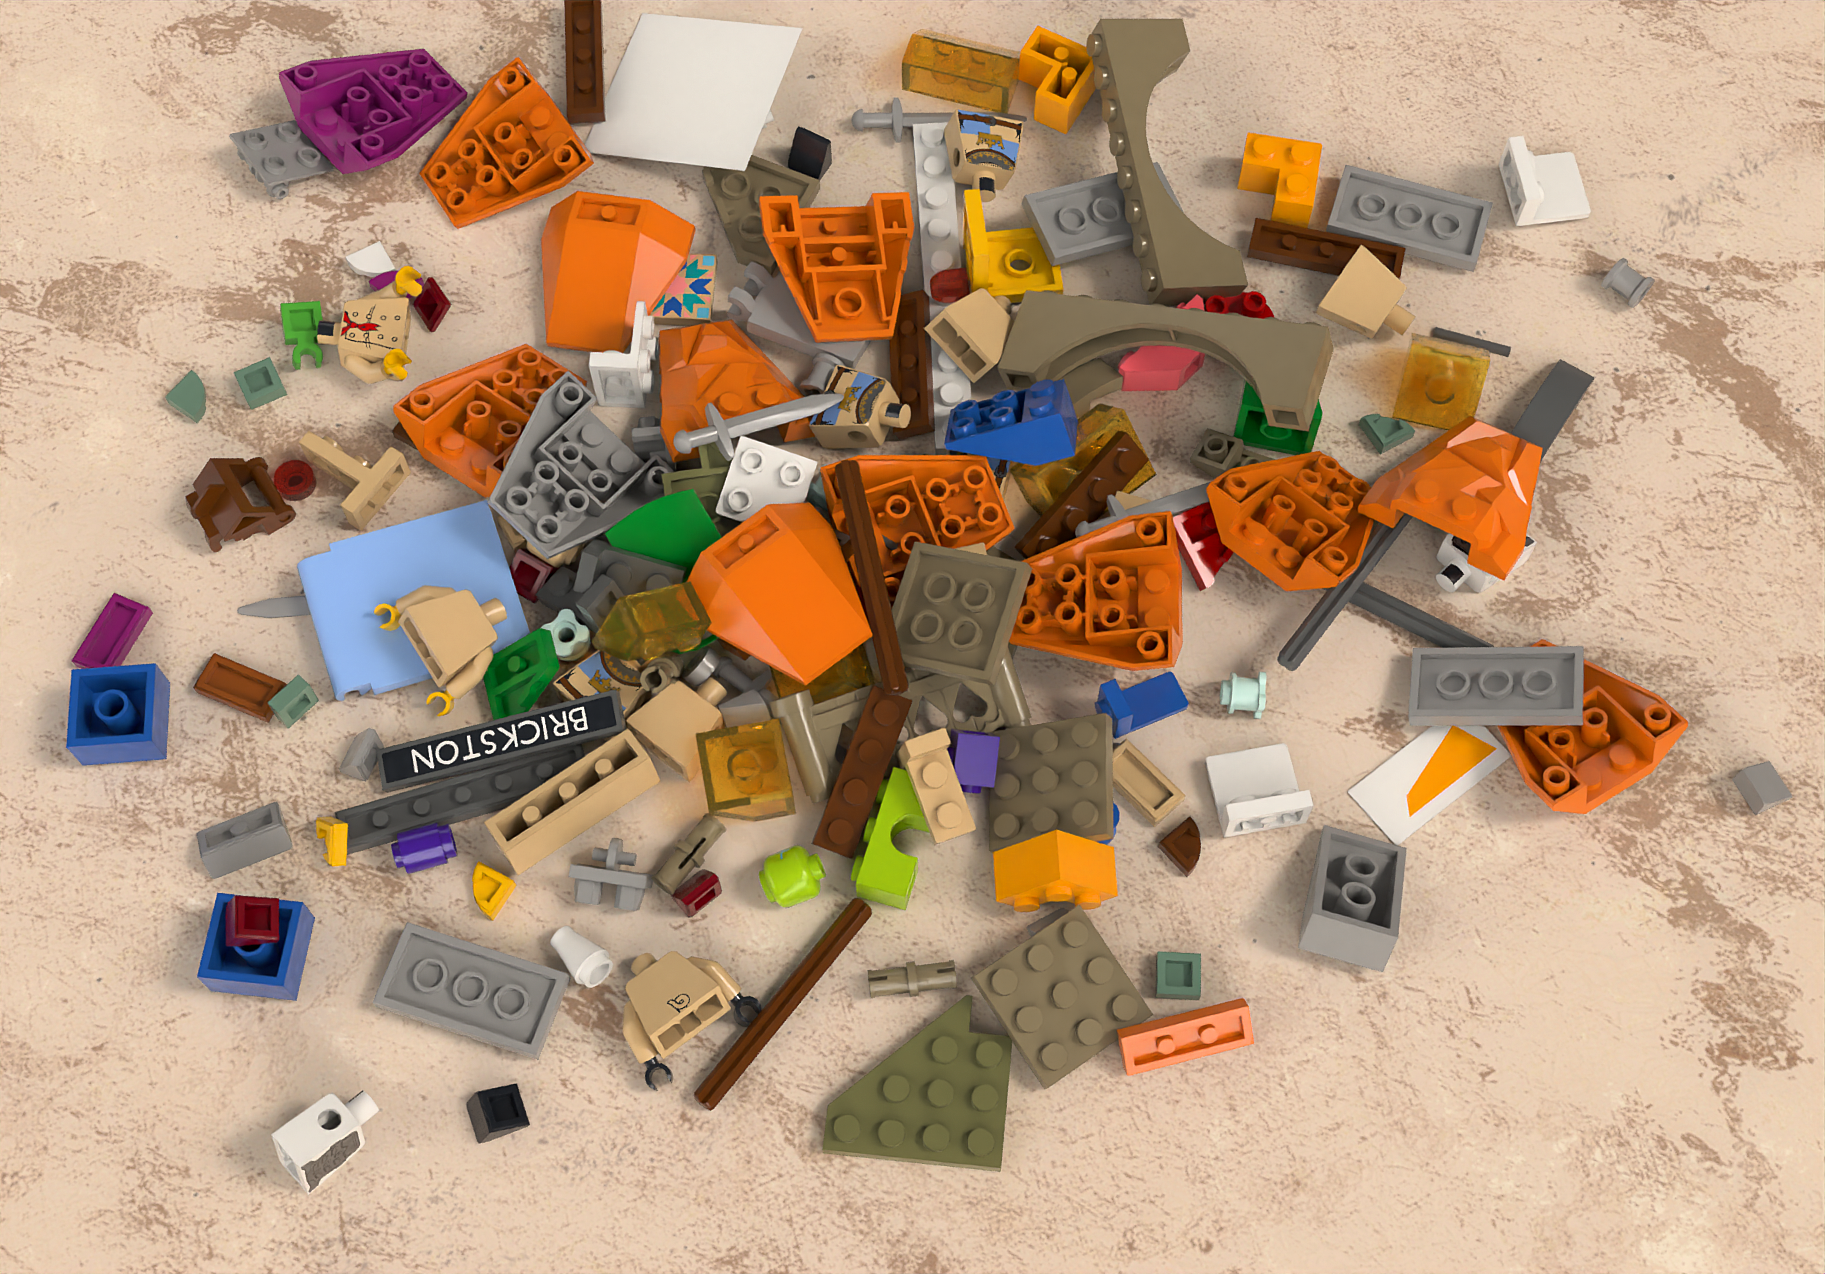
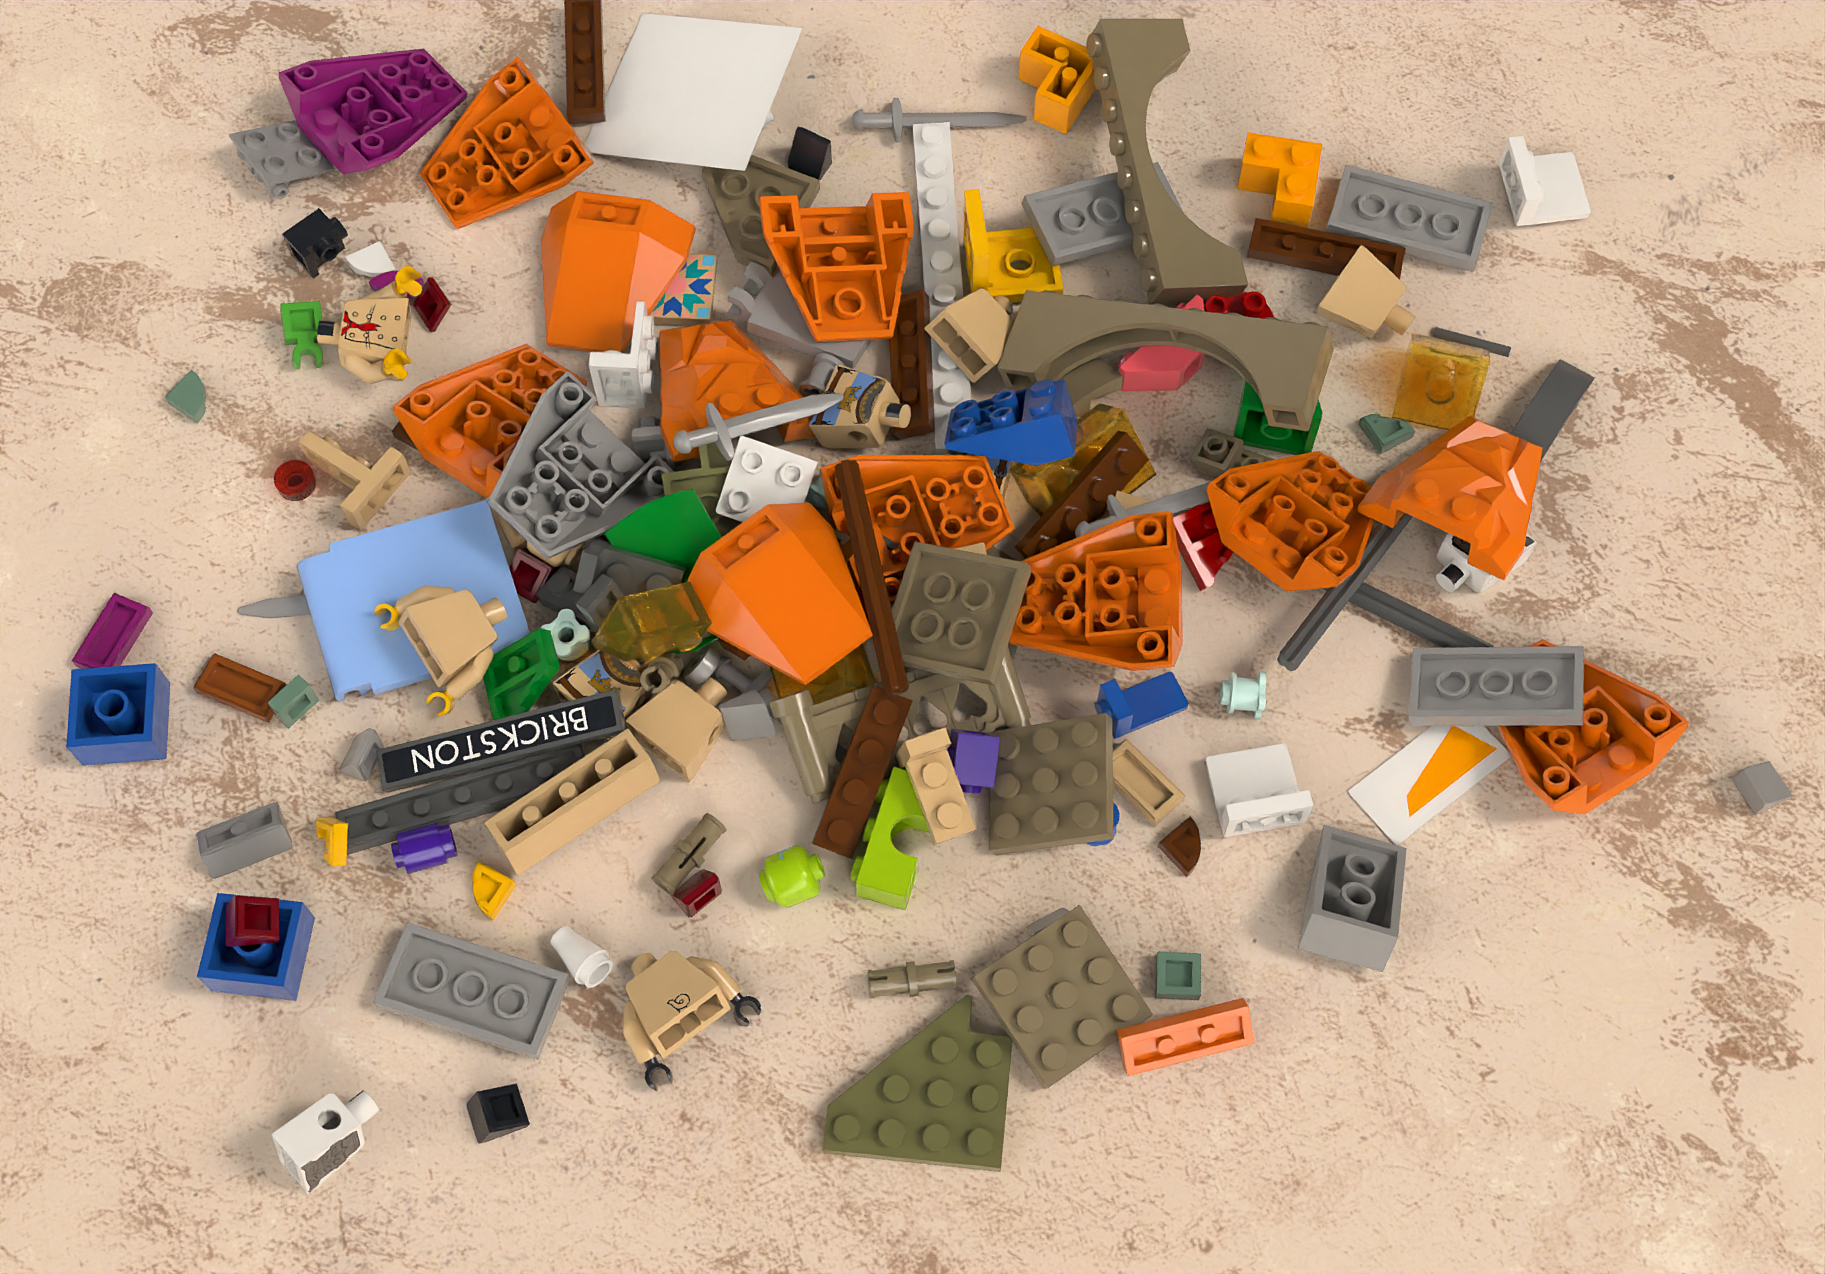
reddish brown piece [185,457,296,552] -> none
sand green tile [233,357,287,410] -> none
light grey hips [569,838,653,911] -> none
reddish brown axle [694,898,872,1111] -> none
clear yellow slope [696,718,796,822] -> none
clear yellow slope [902,29,1020,114] -> none
clear red tile [930,267,970,303] -> none
torso [944,109,1023,202] -> none
light orange brick [993,829,1118,912] -> none
light grey bush [1601,258,1655,308] -> none
none -> black brick [282,208,348,279]

